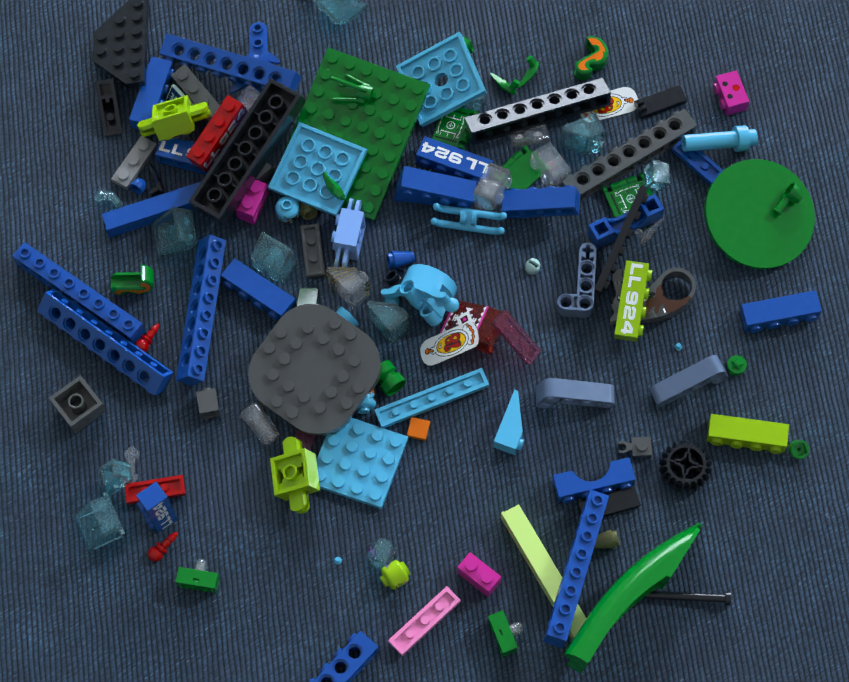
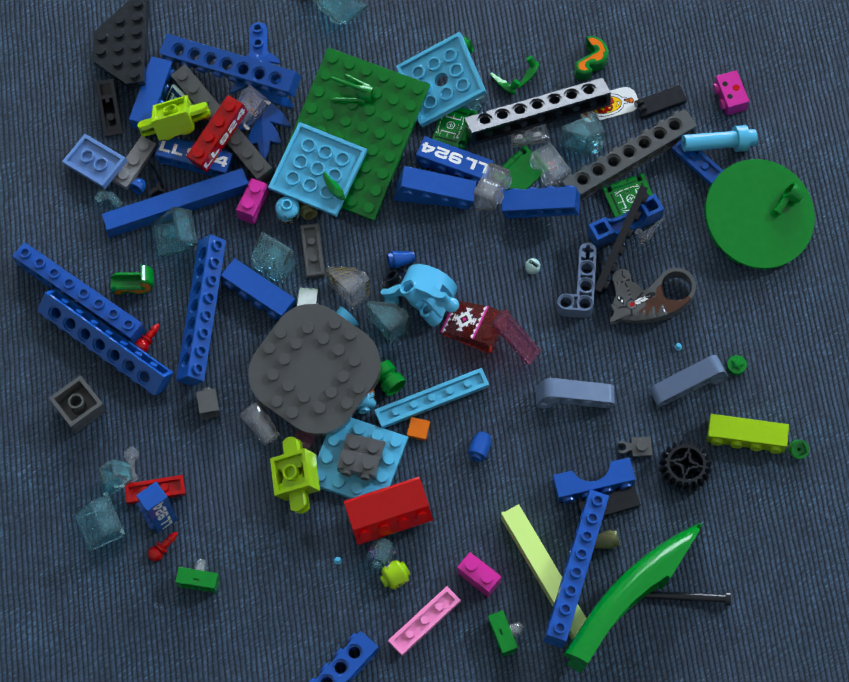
black brick [189,78,305,226] -> none
light blue brick [331,198,366,267] -> none
sticker [420,321,479,366] -> none
medium azure piece [430,203,507,235] -> none
medium azure slope [493,390,525,455] -> none
lime brick [614,260,652,342] -> none
clear light blue brick [644,160,670,191] -> none
blue brick [739,290,822,333] -> none
none -> medium blue plate [62,134,128,189]
none -> dark grey plate [337,433,385,481]
none -> red slope [344,477,433,545]
none -> blue brick [467,431,492,462]

